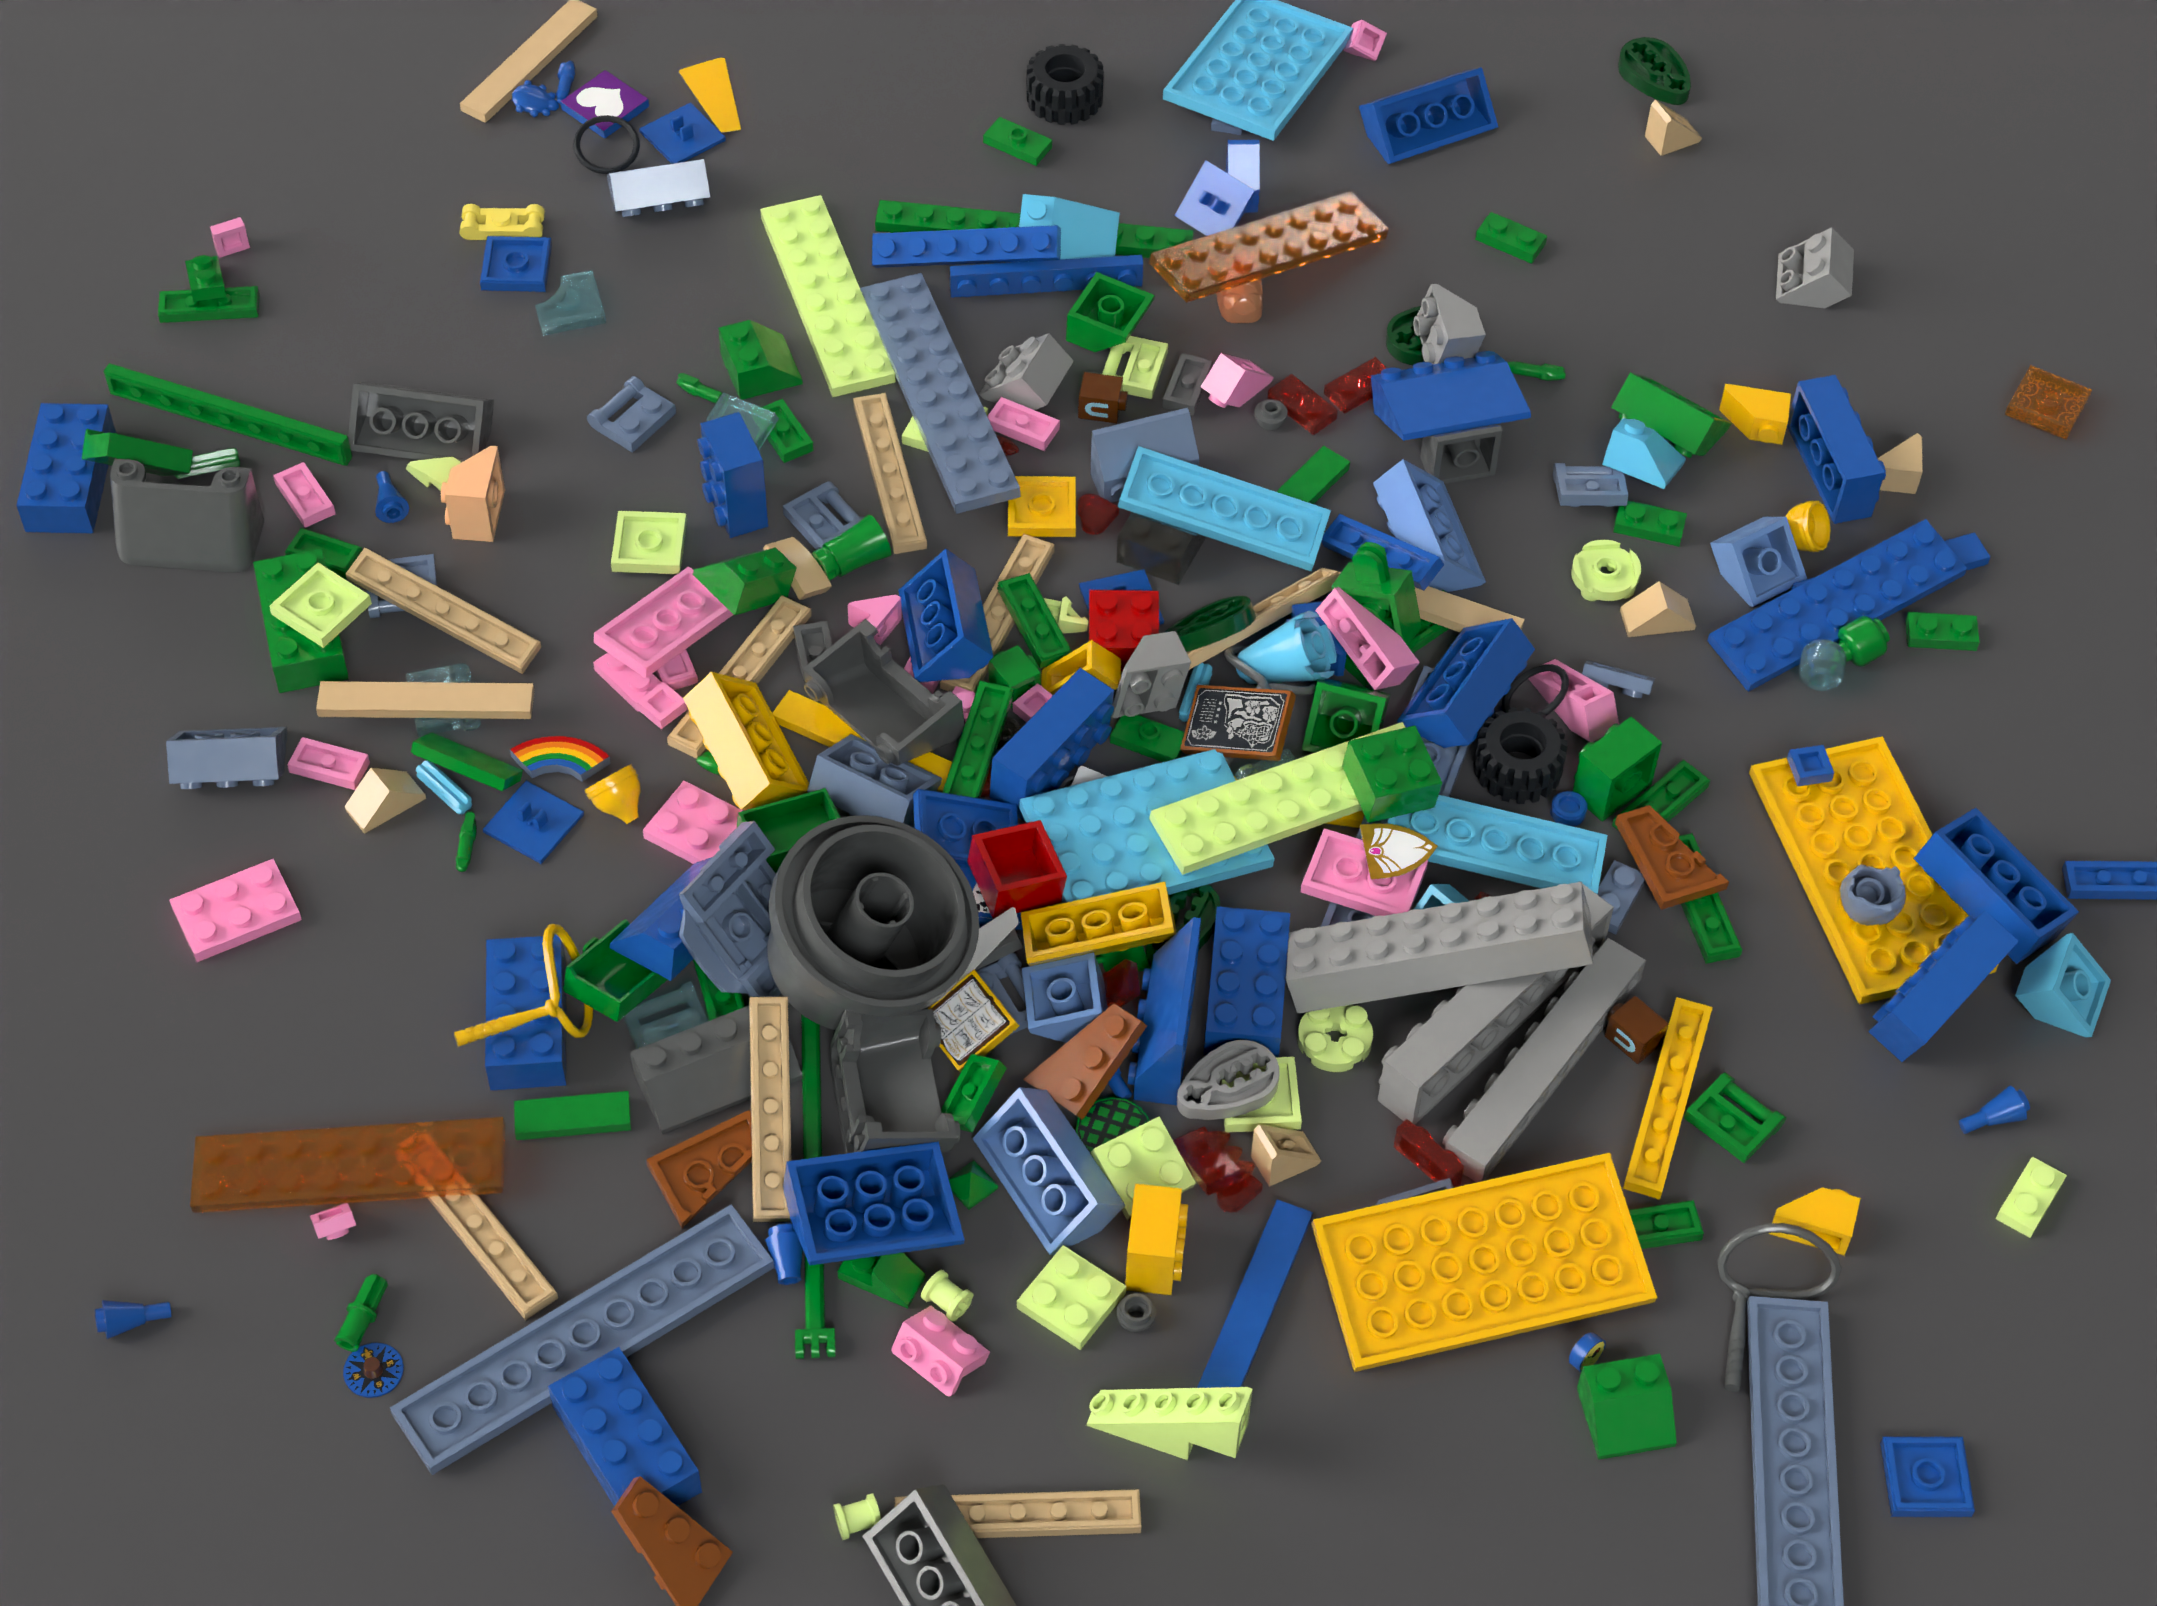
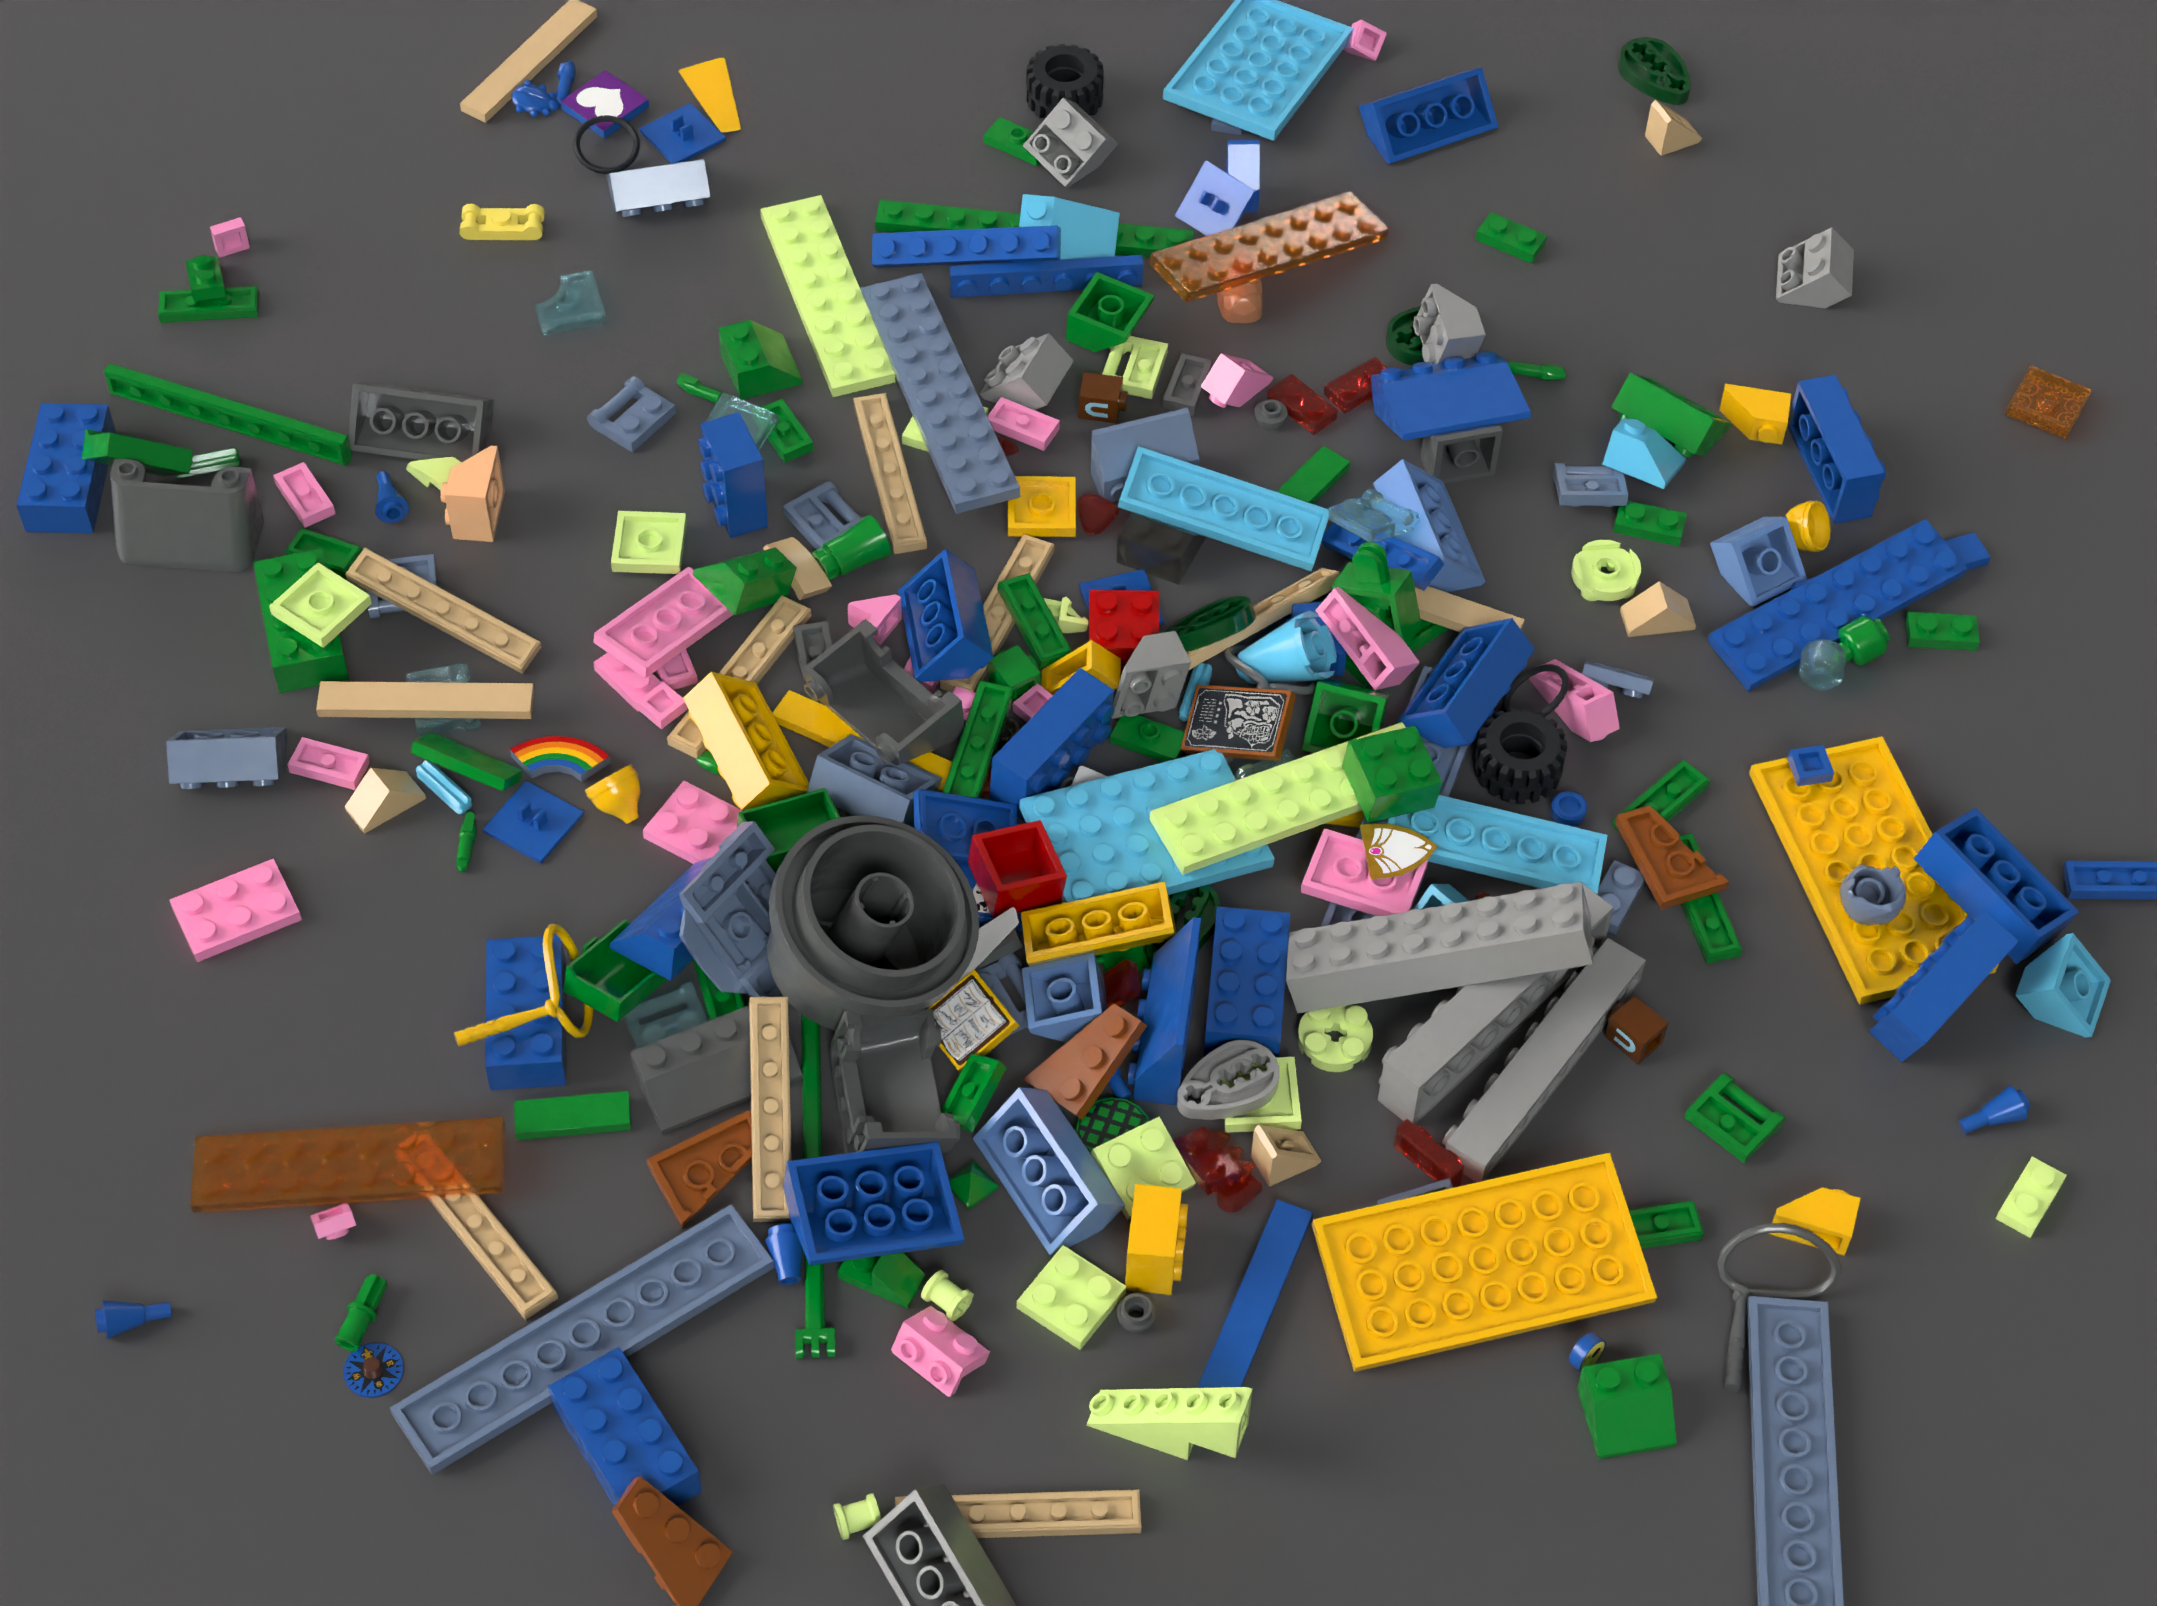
blue tile [480,236,552,292] -> none
green brick [1573,716,1662,822] -> none
yellow plate [1623,997,1713,1199] -> none
tan slope [1878,433,1923,494] -> none
blue tile [1880,1437,1975,1517] -> none
none -> light grey slope [1023,98,1118,188]
none -> clear light blue plate [1329,489,1420,542]

